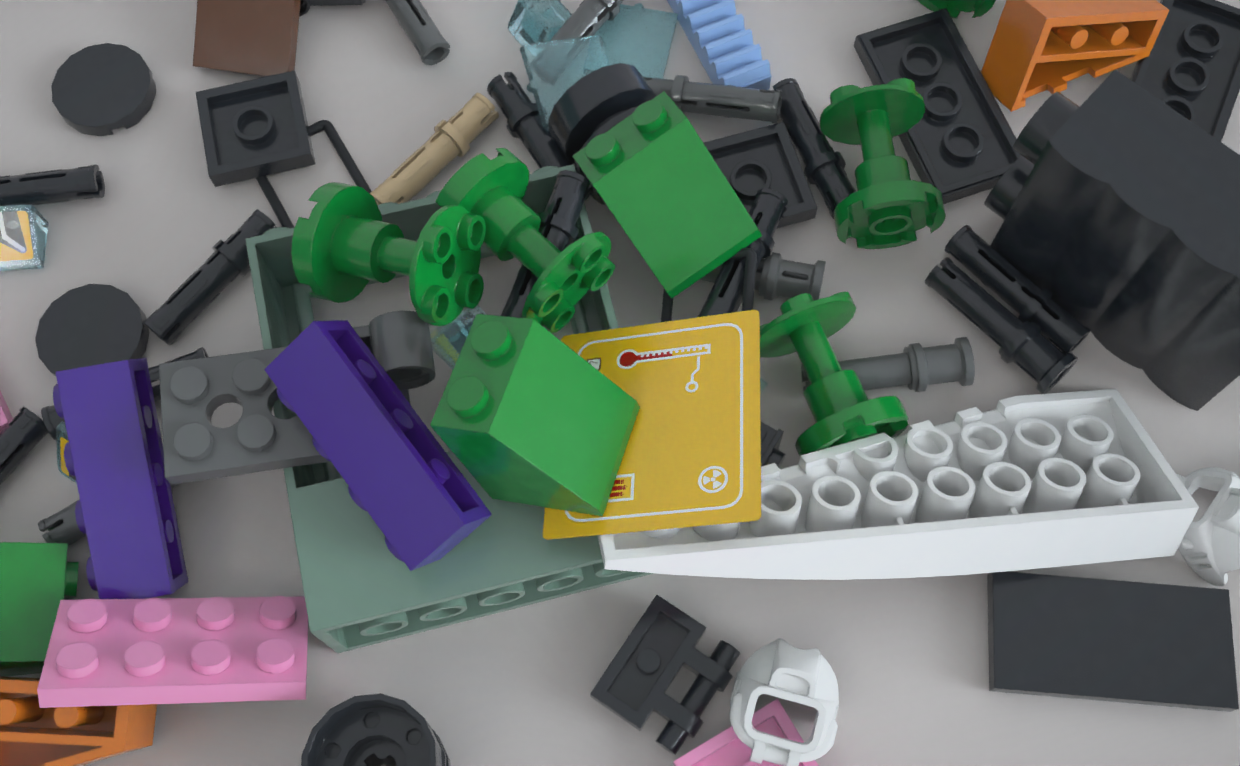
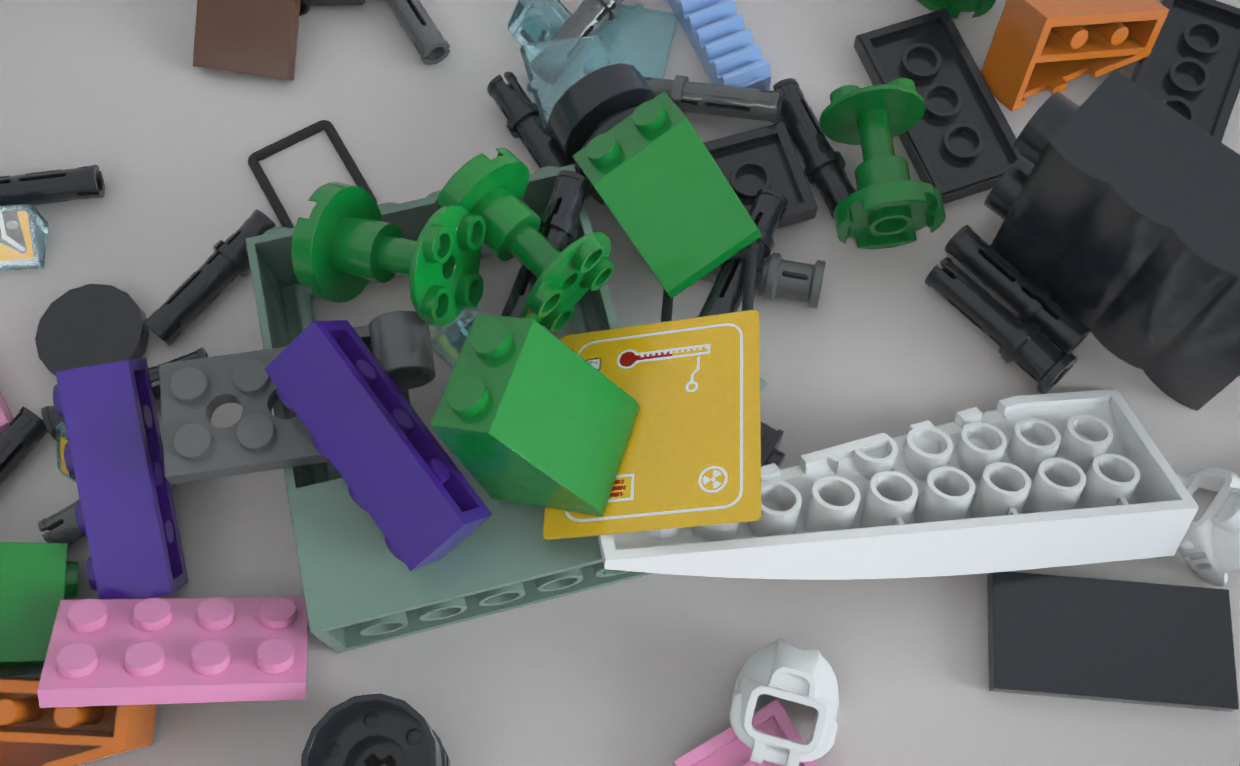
black tile [51,43,156,136] -> none
black plate [196,70,316,187] -> none
tan pin [370,93,499,205] -> none
black plate [590,595,740,755] -> none
green piece [760,292,909,456] -> none
dark grey pin [801,337,975,392] -> none

